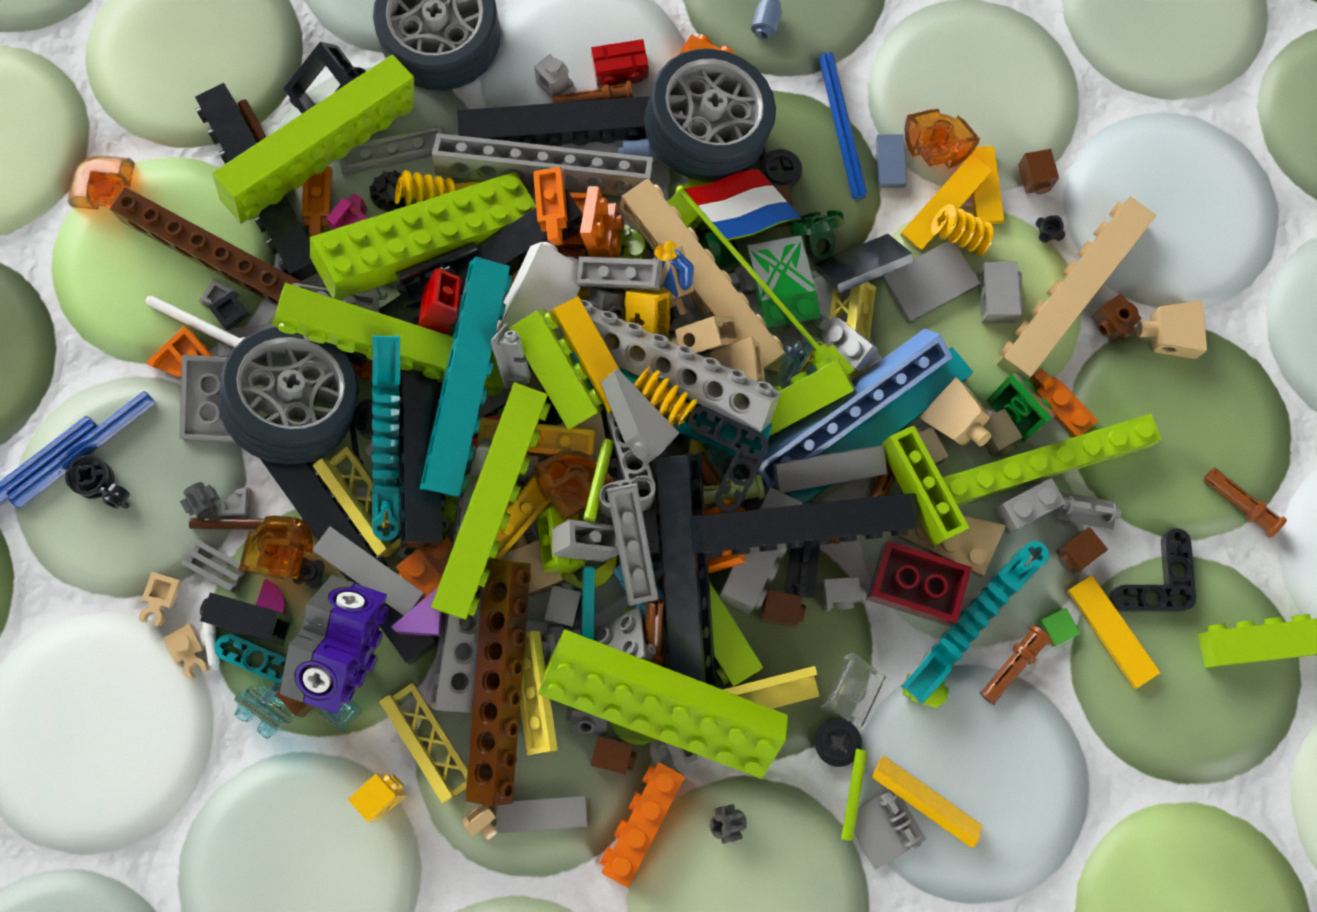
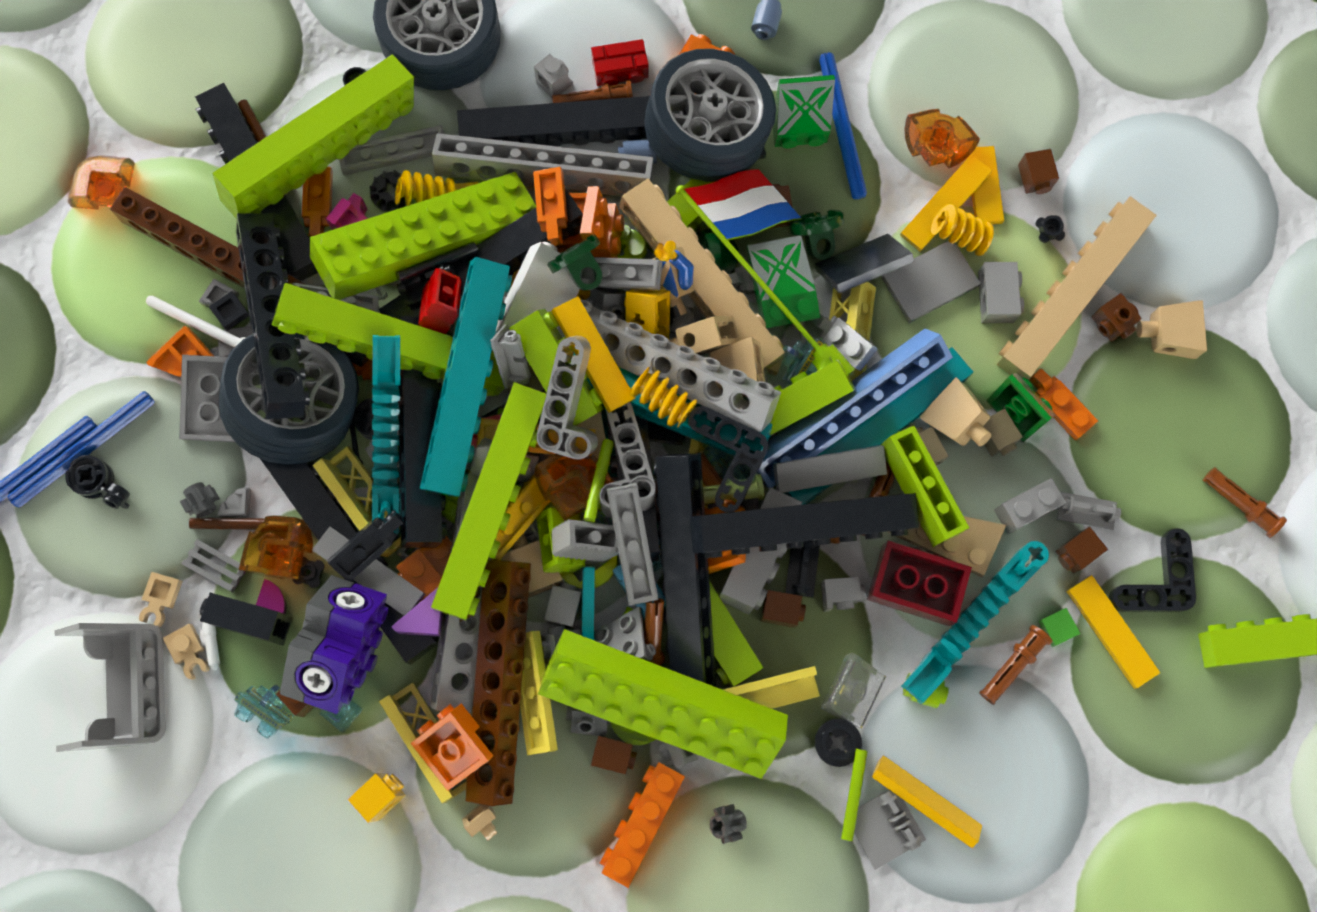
teal beam [215,634,286,684] -> none
black window [283,42,360,113] -> none
light grey tile [496,796,588,833] -> none
light grey slope [601,368,679,465] -> none
black gear [759,149,802,188] -> none
sand blue tile [876,134,907,188] -> none
lime brick [943,414,1162,507] -> none
none -> light grey windscreen [54,623,166,752]
none -> black brick [236,213,310,420]
none -> black hinge [327,510,403,582]
none -> orange plate [411,703,493,791]
none -> light grey beam [537,335,598,459]
none -> dark green tile [547,234,602,290]
none -> slope [772,75,835,149]

